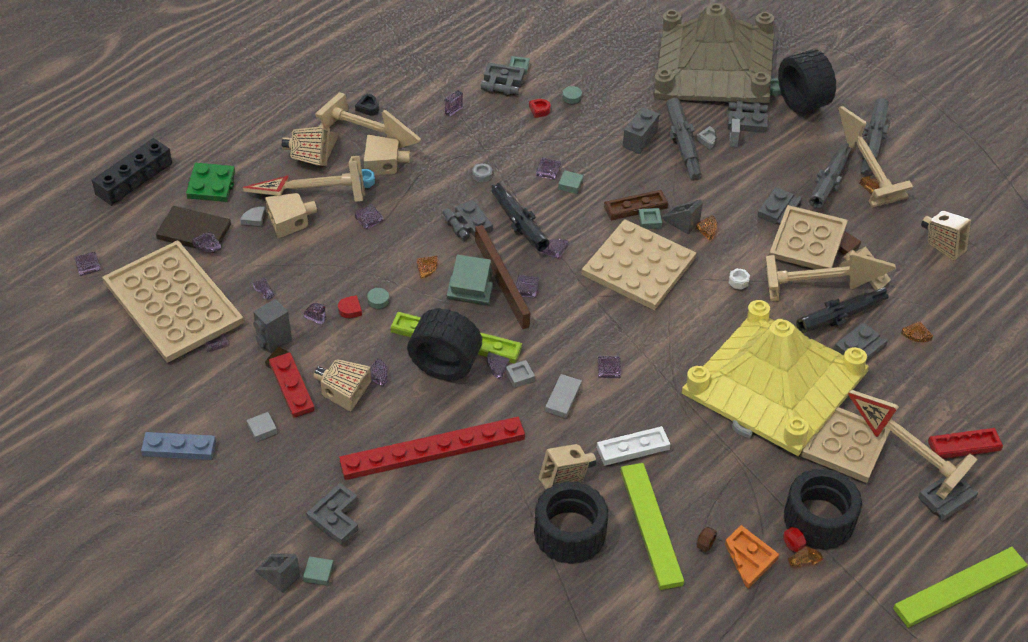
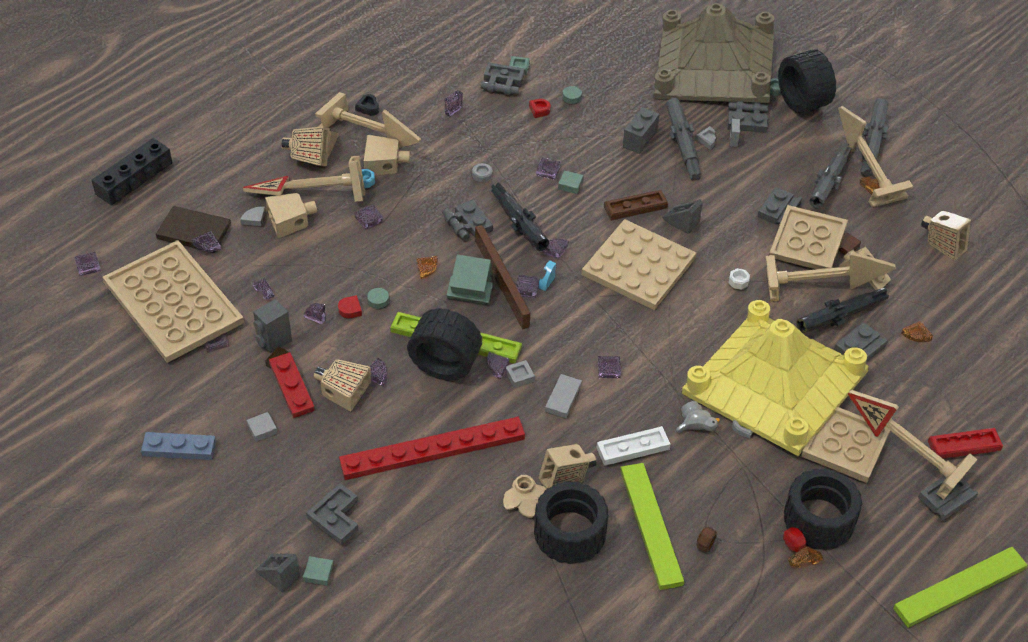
green plate [186,163,235,202] -> none
sand green tile [638,208,662,229] -> none
clear orange tile [696,215,717,240] -> none
orange wing [725,525,779,589] -> none
none -> tan plate [503,475,546,518]
none -> medium azure tile [539,260,556,291]
none -> light grey animal [676,401,720,434]

